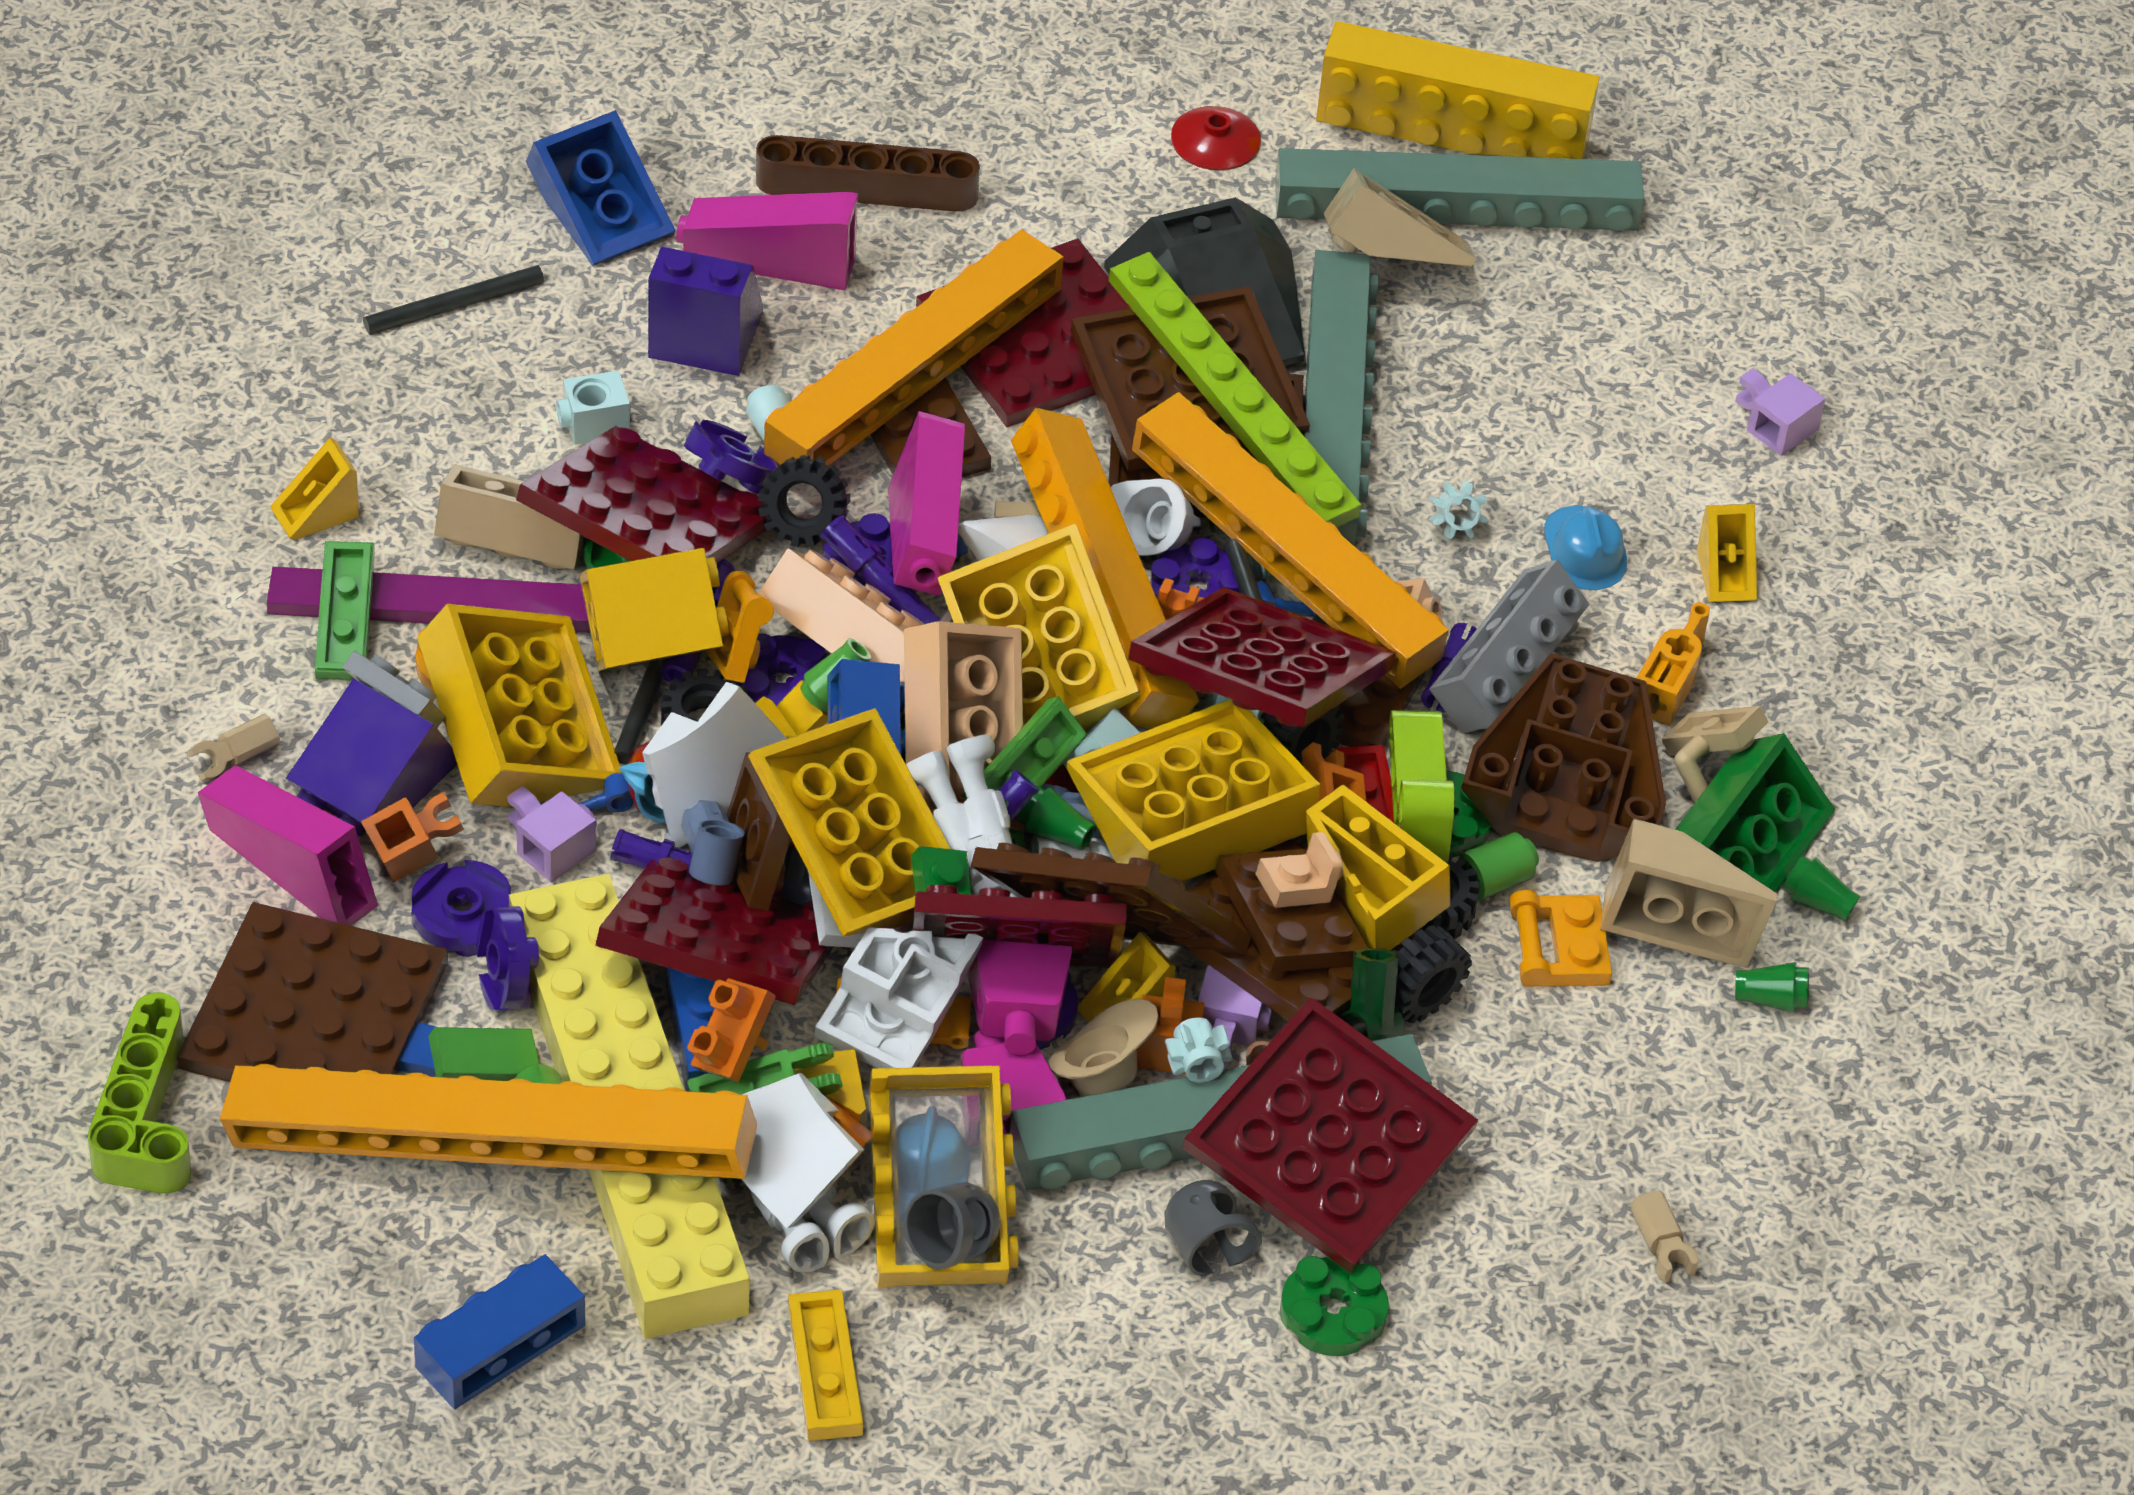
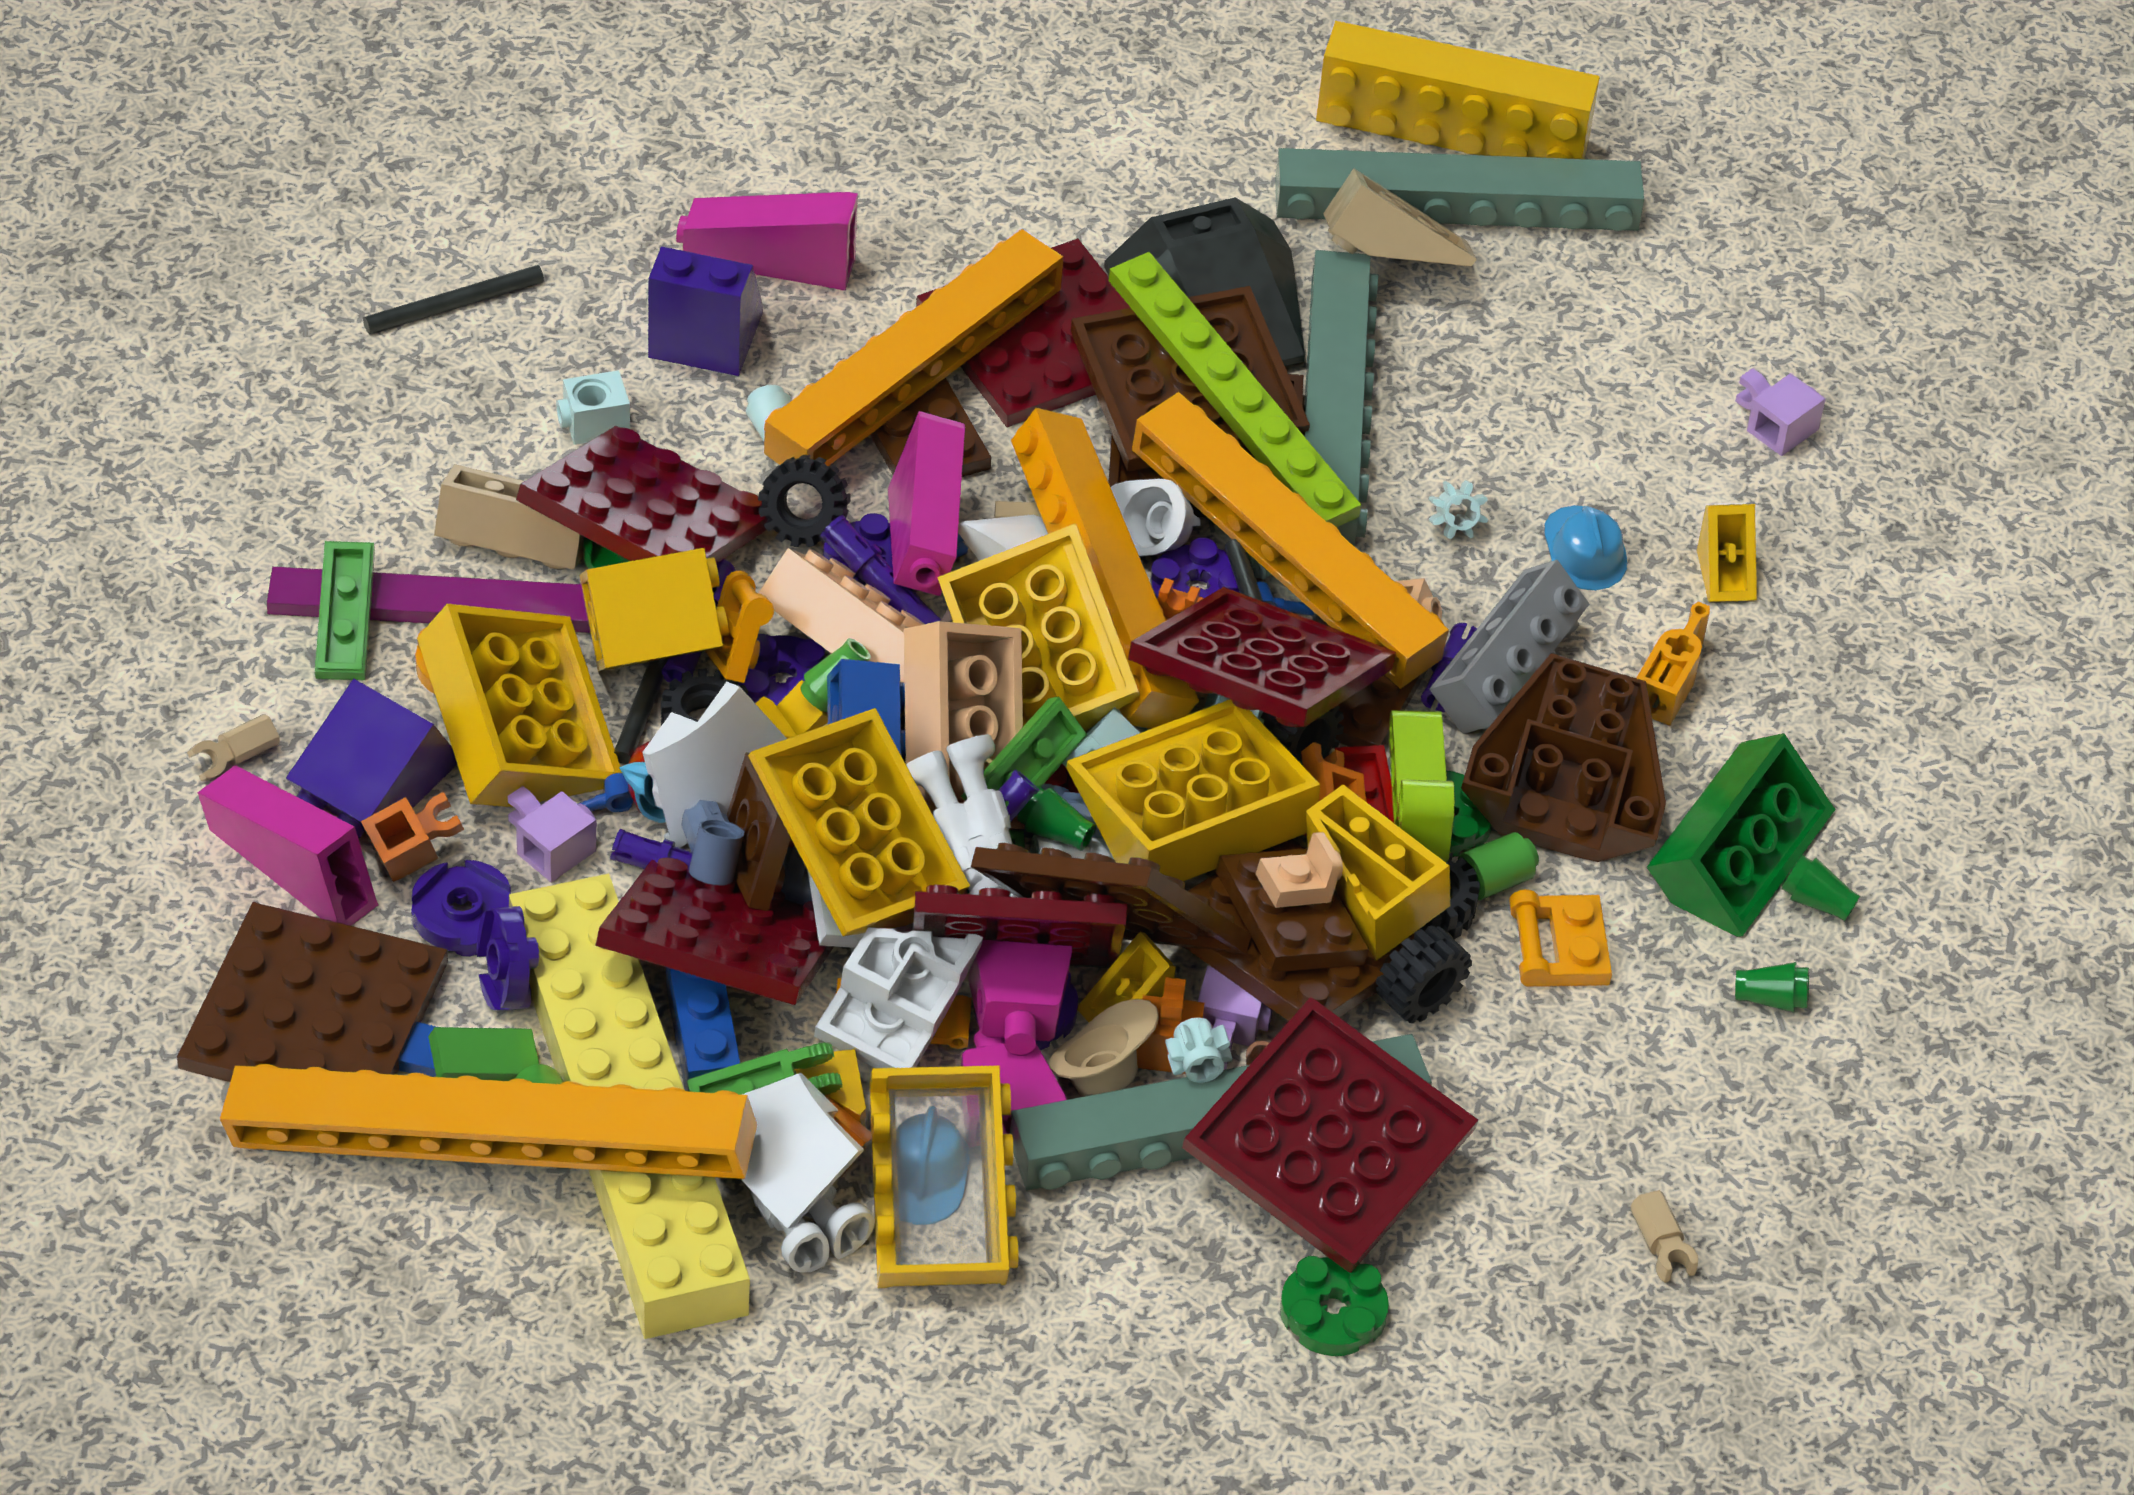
lime beam [88,992,191,1193] -> none
yellow slope [270,438,359,540] -> none
light grey plate [342,651,446,728] -> none
blue brick [414,1254,586,1410] -> none
blue slope [526,110,676,266] -> none
dark purple plate [684,420,779,494] -> none
orange hips [687,978,776,1083] -> none
reddish brown beam [756,135,980,212] -> none
yellow plate [788,1289,863,1441] -> none
dark grey helmet [904,1182,1001,1270] -> none
green plate [911,846,971,894] -> none
dark grey helmet [1164,1180,1262,1276] -> none
red dish [1171,106,1261,171] -> none
dark green piece [1339,948,1405,1041] -> none
tan slope [1600,819,1777,968] -> none
tan plate [1661,706,1769,803] -> none

